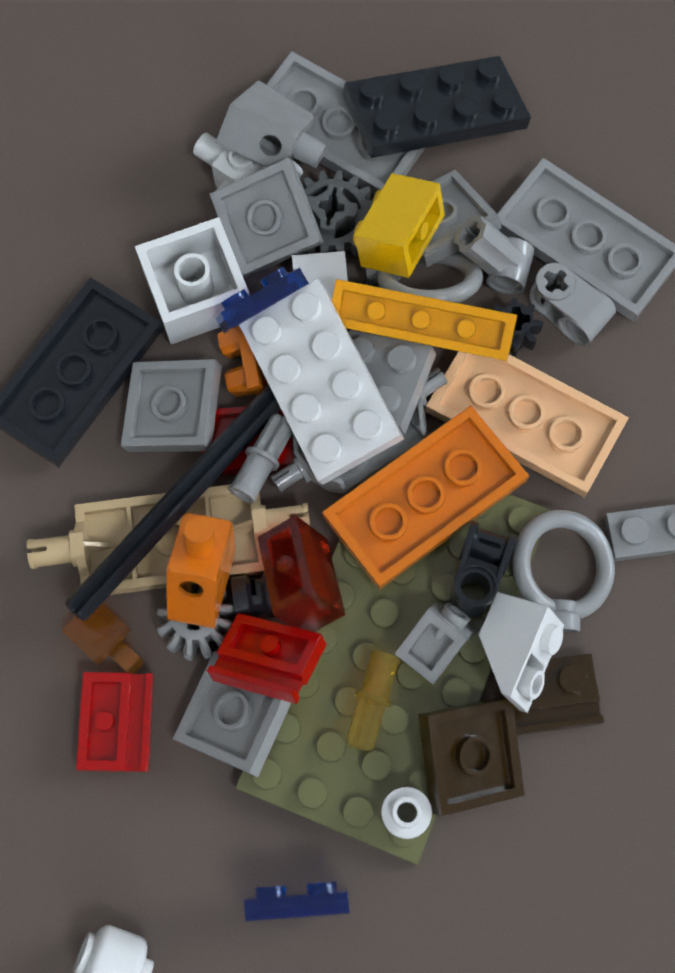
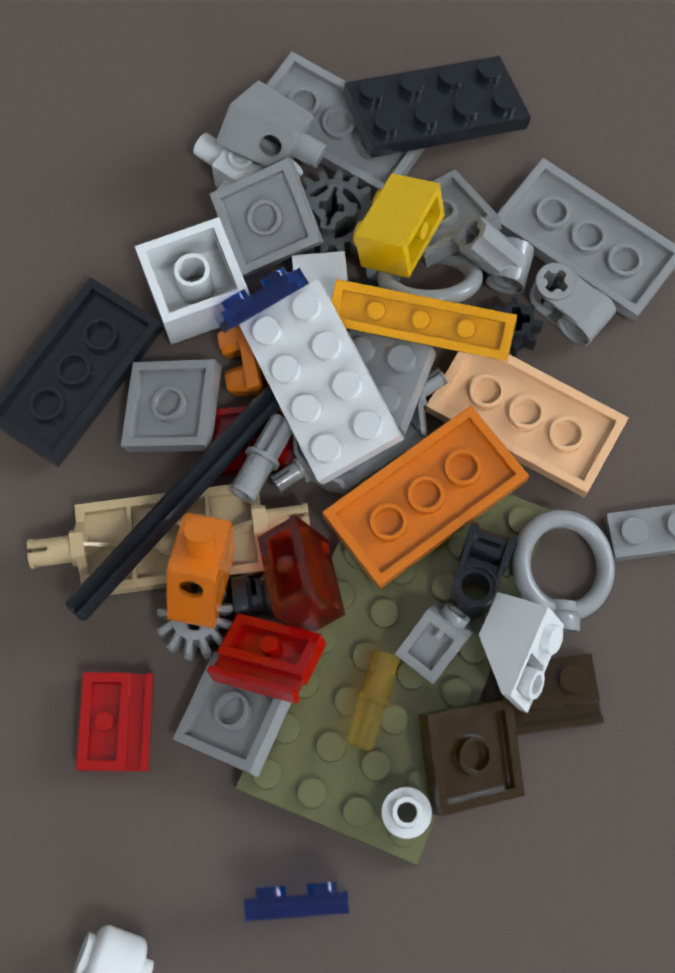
clear orange plate [61,604,145,674] -> none

